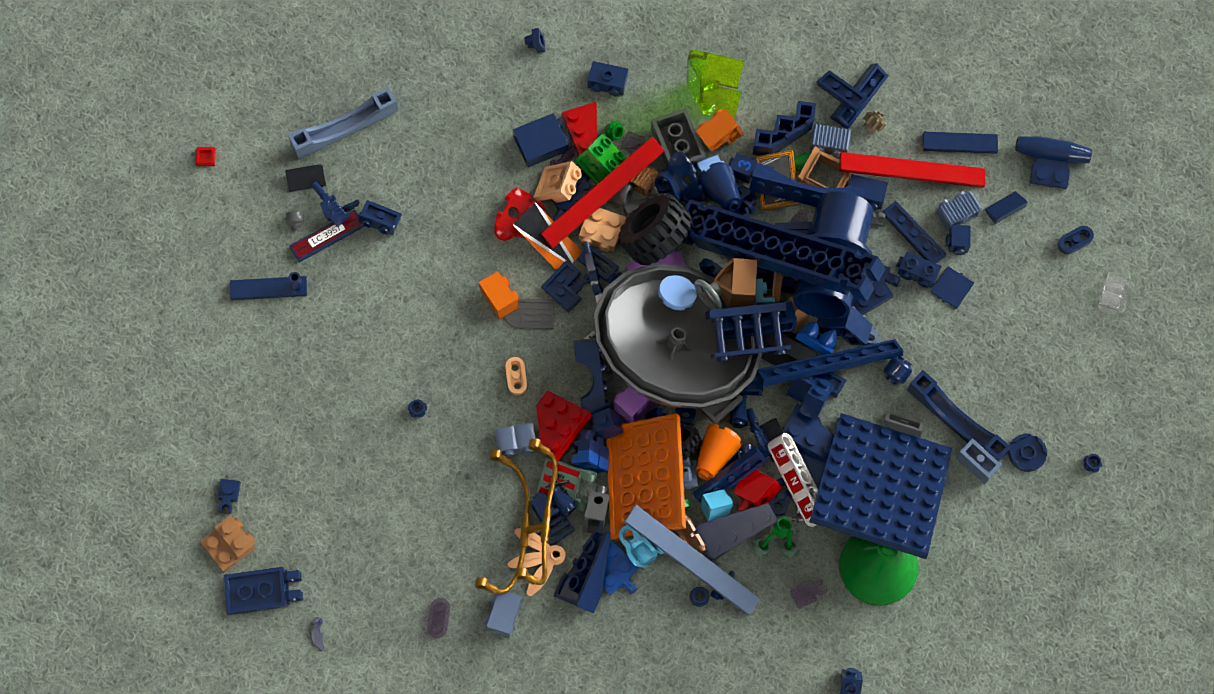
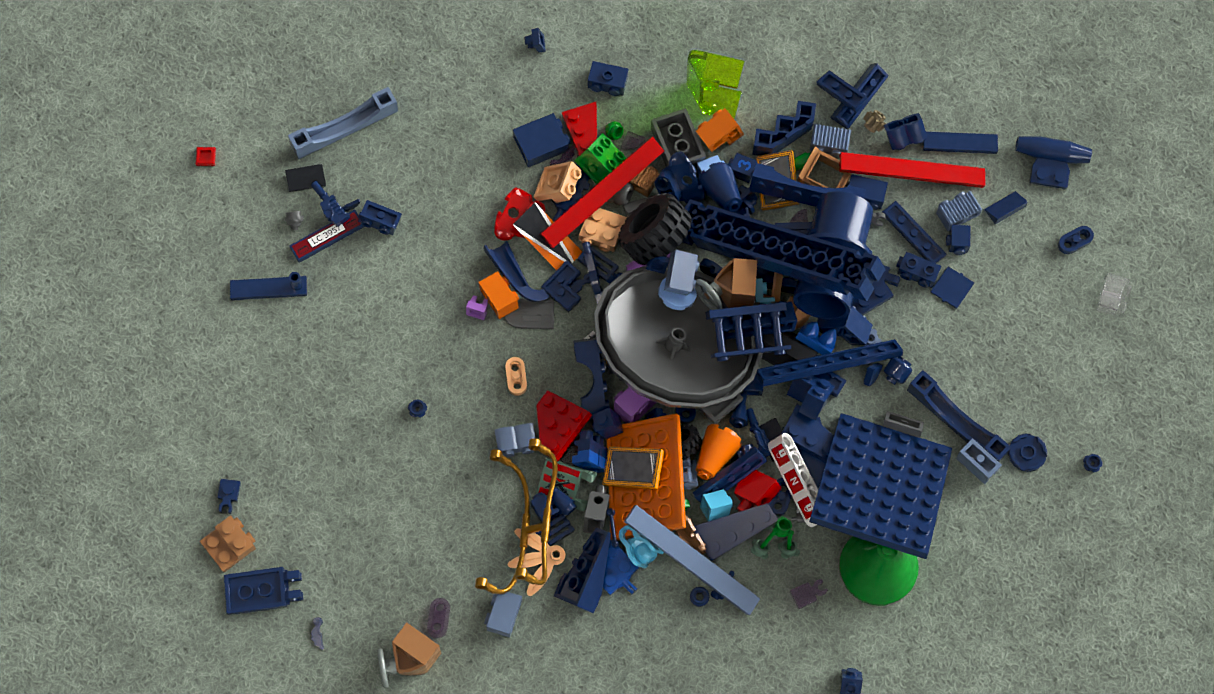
none -> medium nougat piece [377,622,441,688]
none -> medium lavender tile [466,295,488,320]
none -> dark blue animal [483,241,550,302]
none -> tile [602,446,664,489]
none -> dark blue hinge [607,508,619,548]
none -> dark blue tile [646,257,670,274]
none -> brick [664,250,699,295]
none -> dark blue tile [864,363,883,386]
none -> dark blue brick [884,113,927,150]

